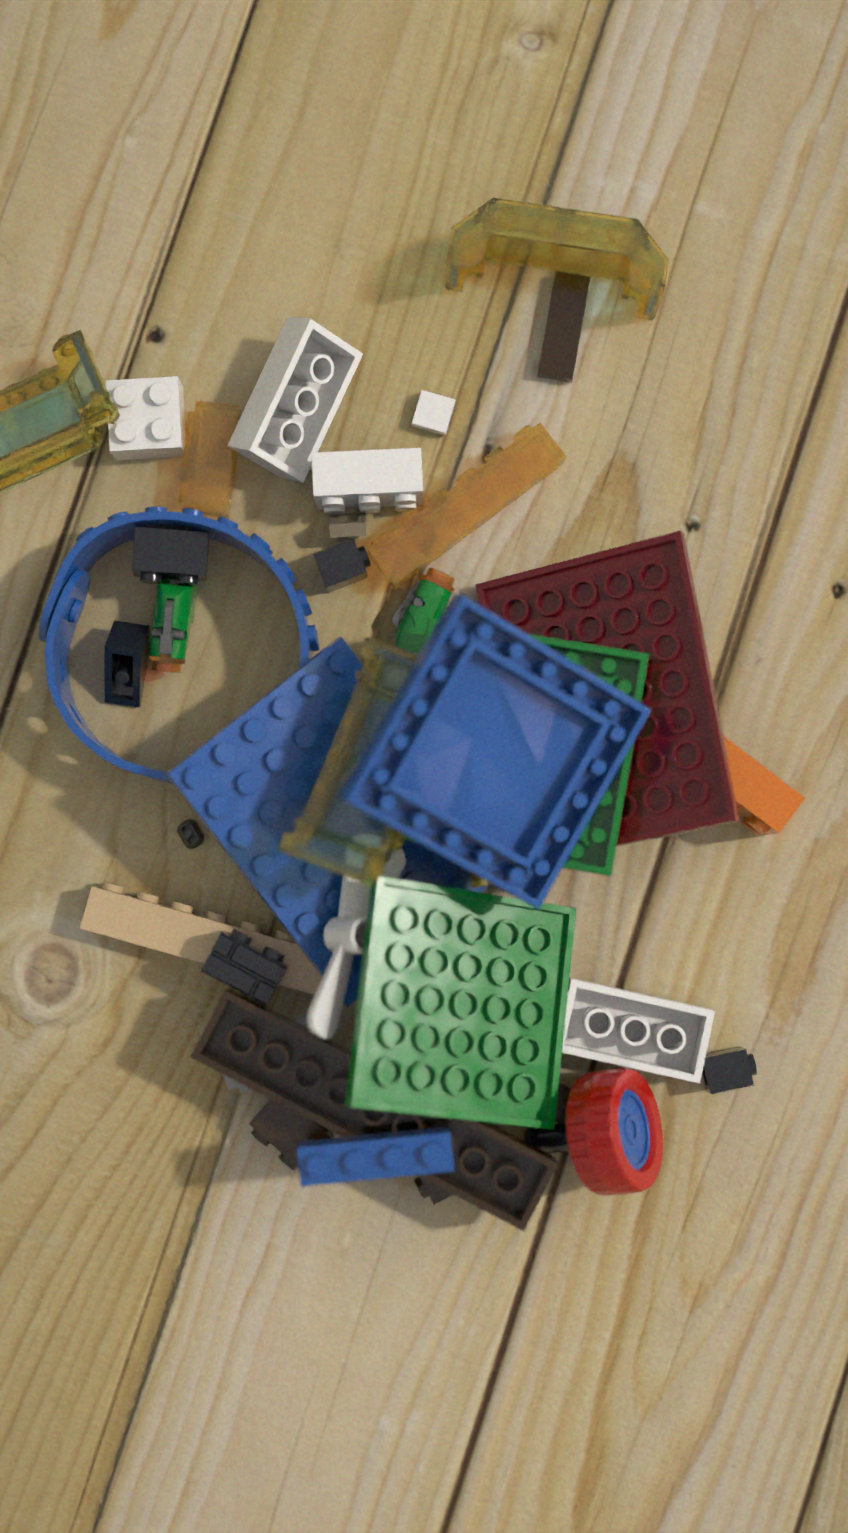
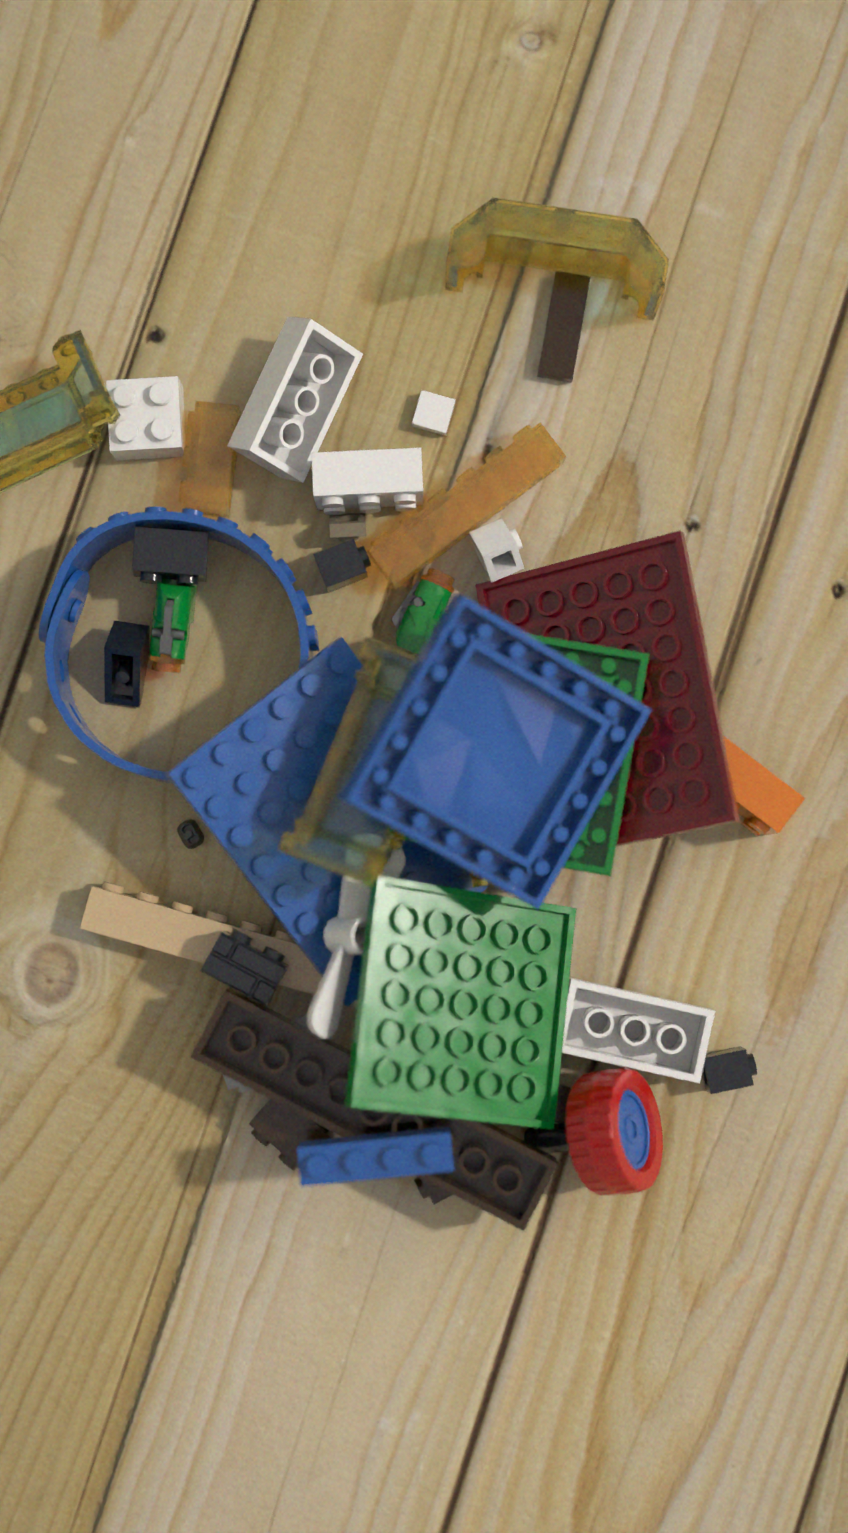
none -> white brick [469,518,524,583]

